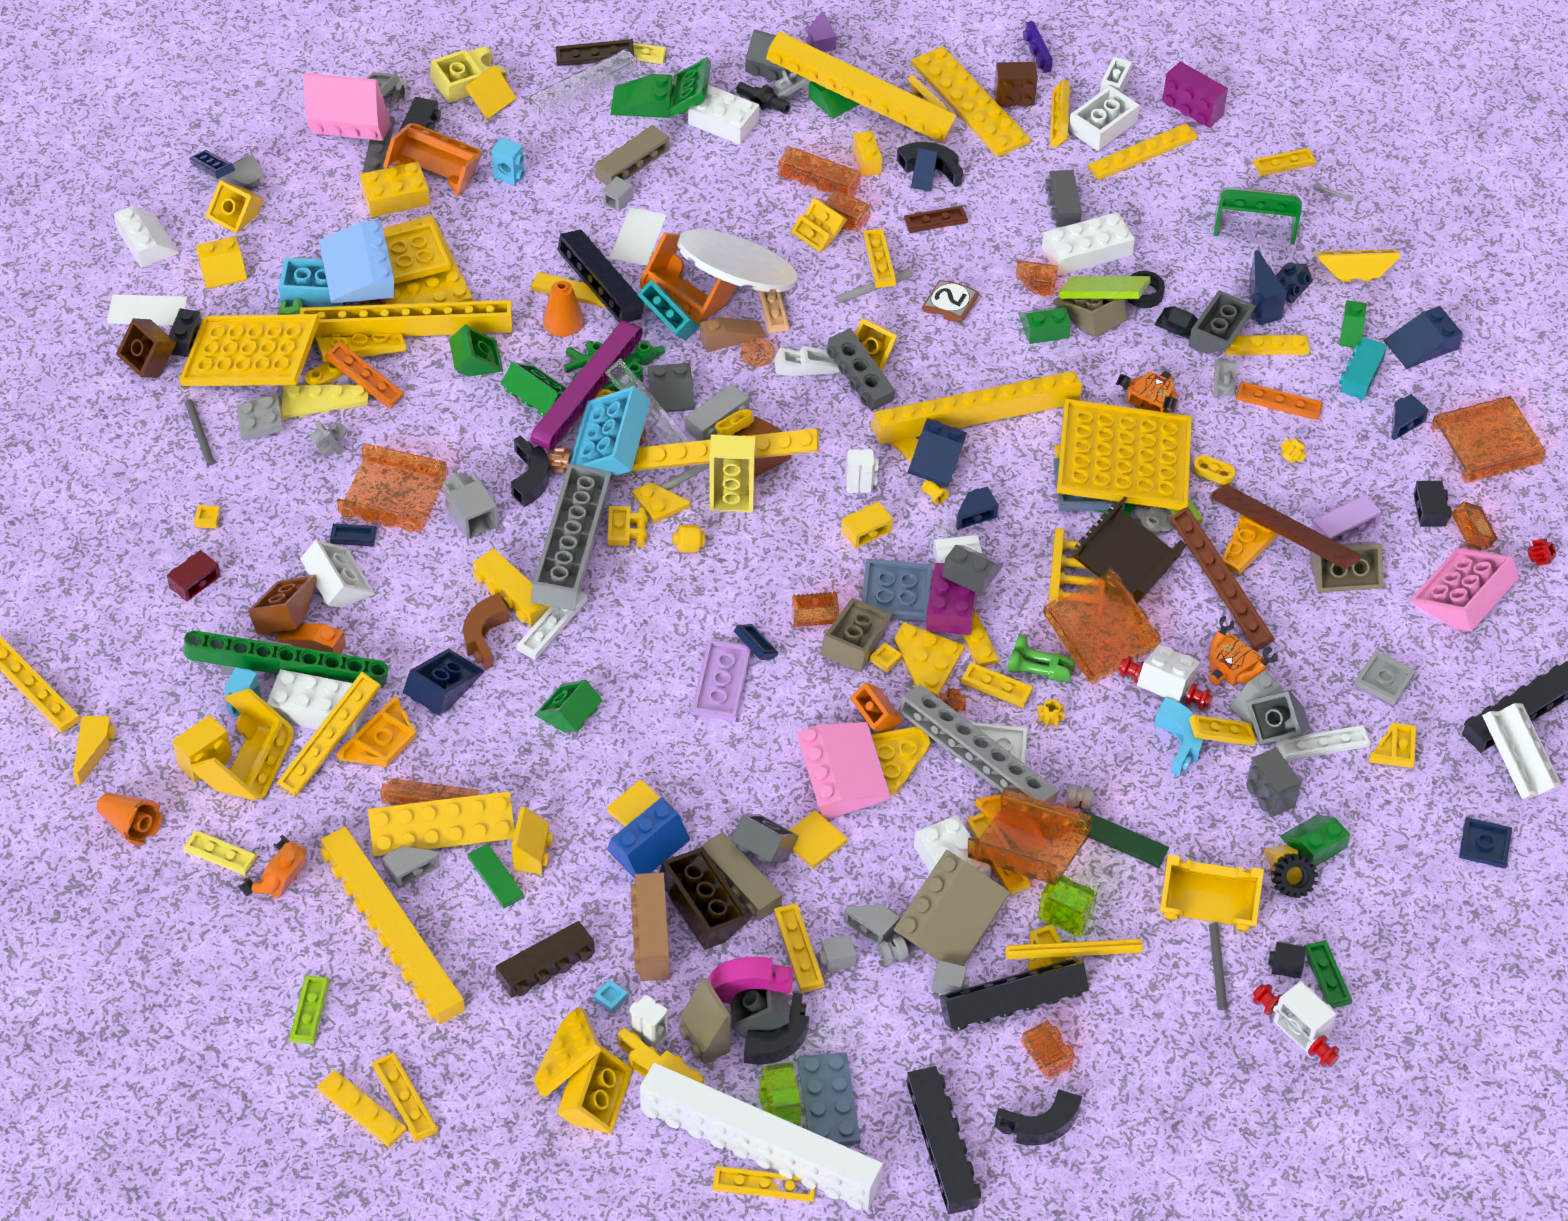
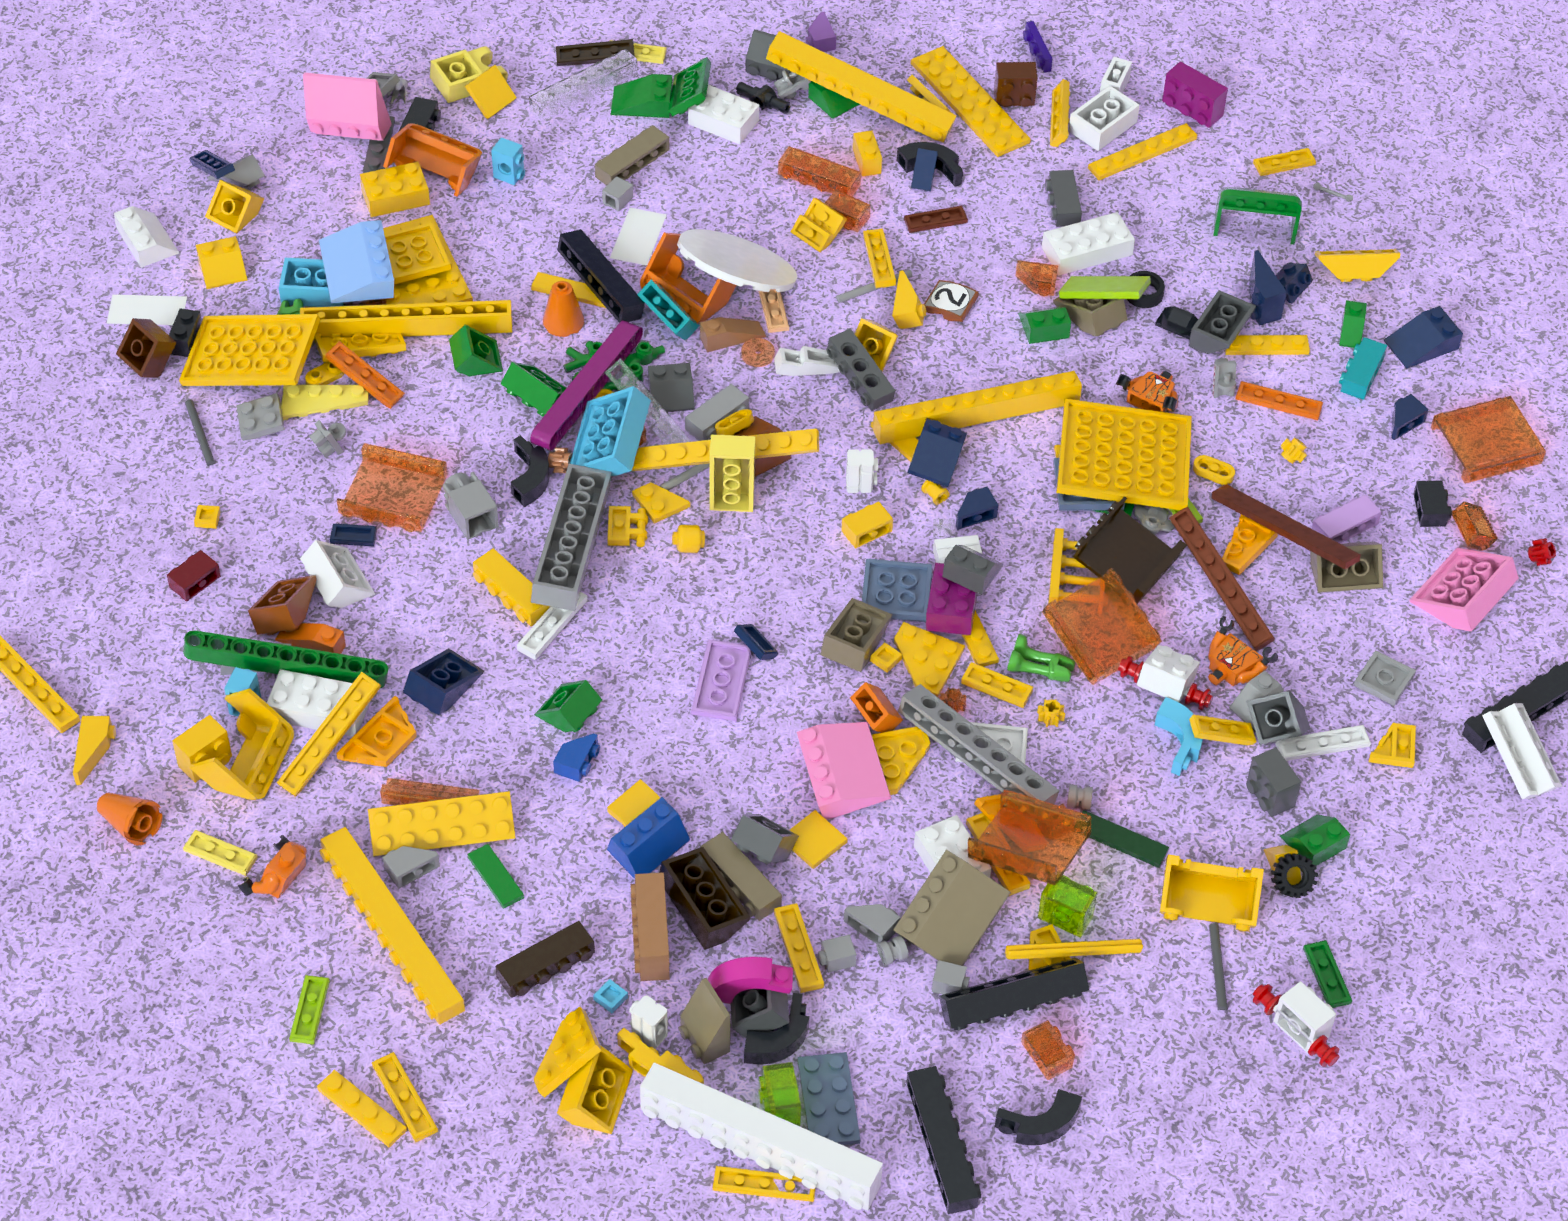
dark orange arch [463,593,509,669] -> none
yellow slope [512,806,554,874] -> none
clear orange brick [791,591,839,627] -> none
black brick [1268,942,1306,978] -> none
dark blue tile [1458,817,1513,869] -> none
none -> blue slope [553,733,600,782]
none -> yellow slope [892,270,926,329]

